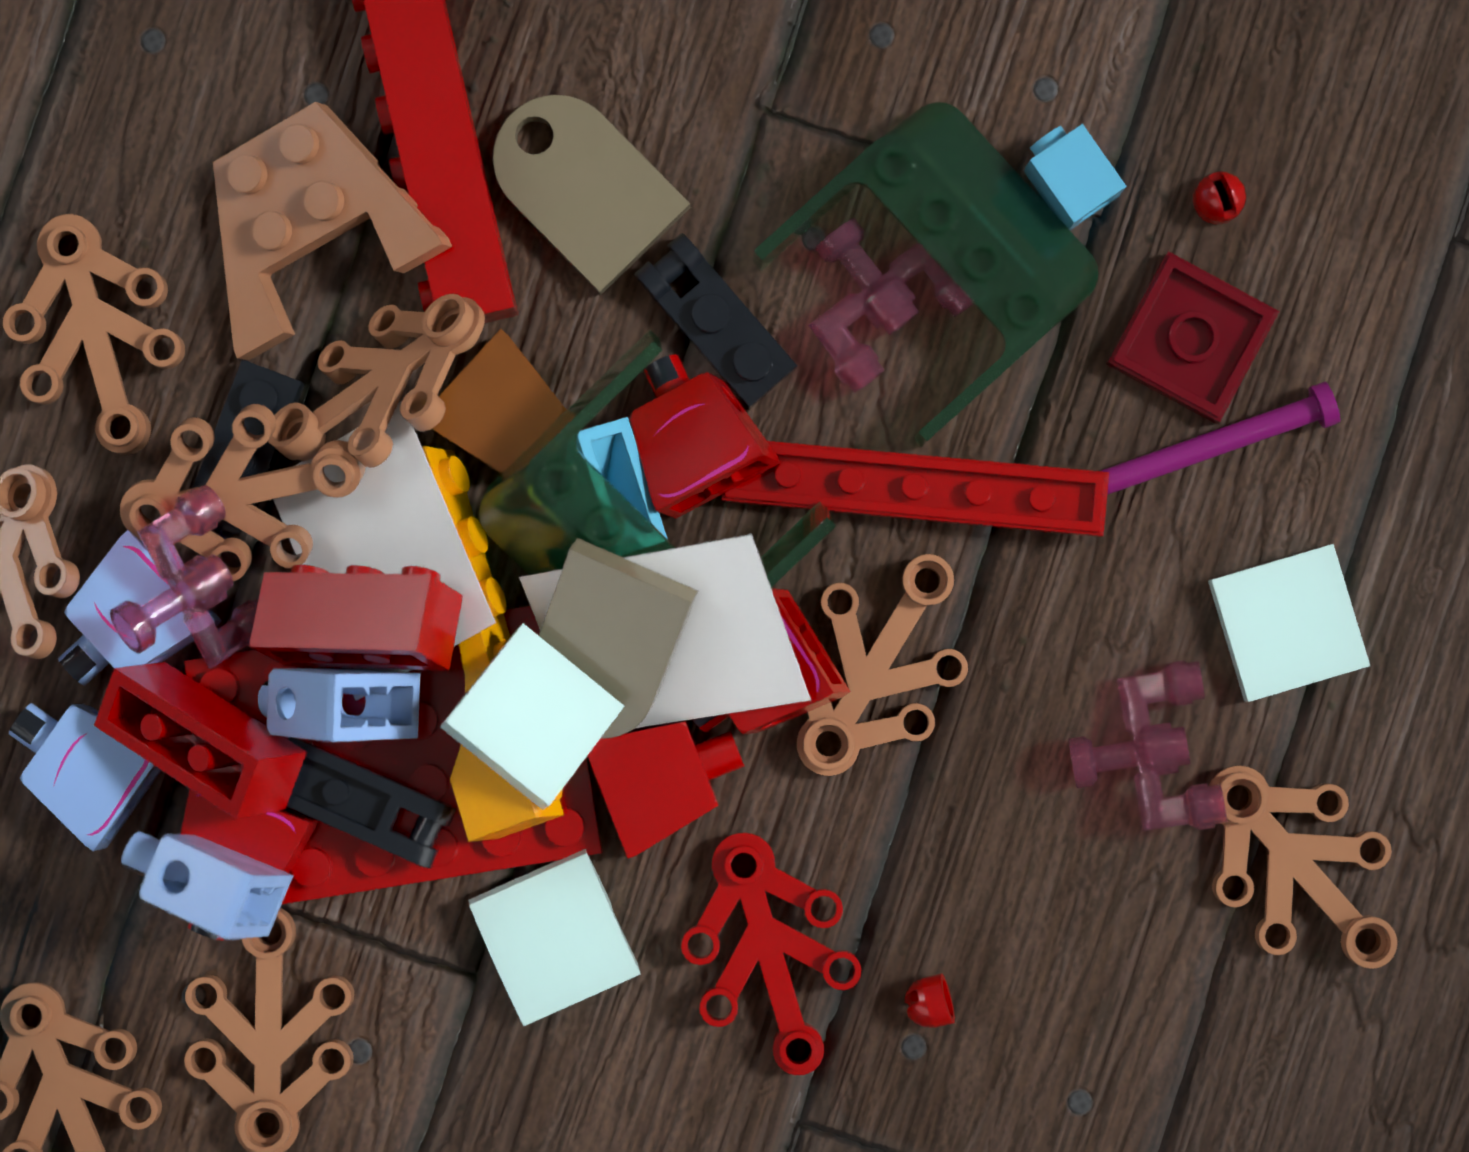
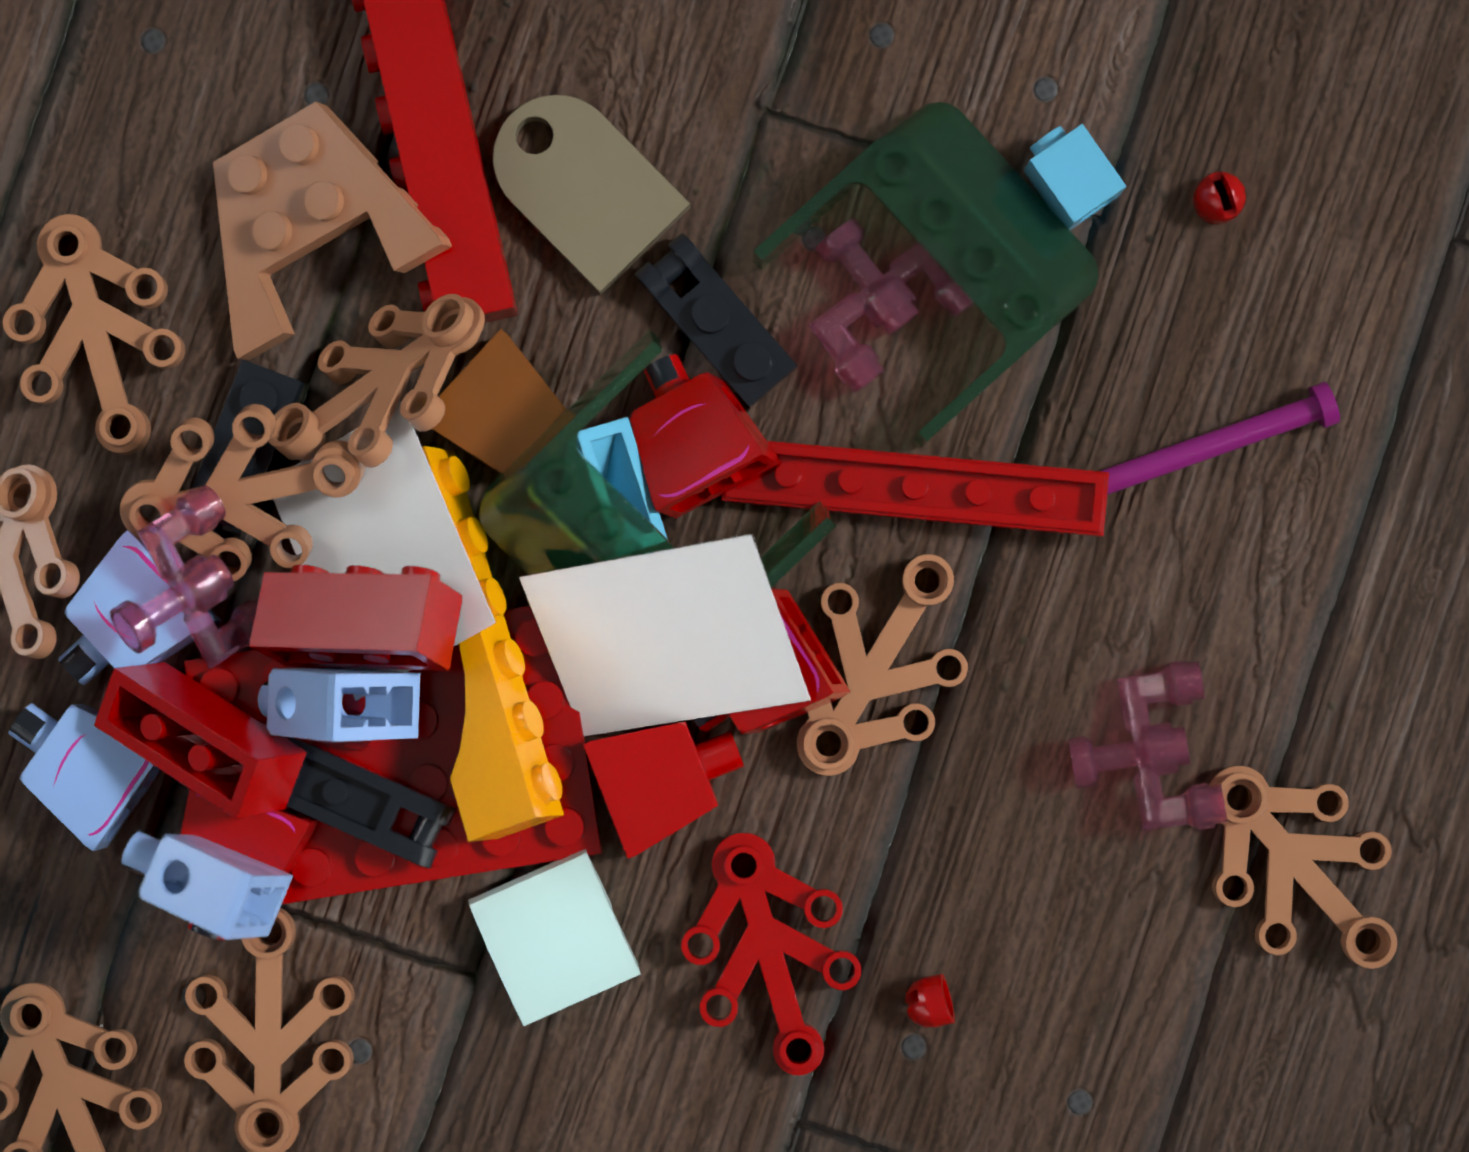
light aqua tile [440,623,624,810] -> none
dark tan tile [539,538,698,739] -> none
dark red tile [1106,251,1280,424] -> none
light aqua tile [1208,544,1370,702] -> none

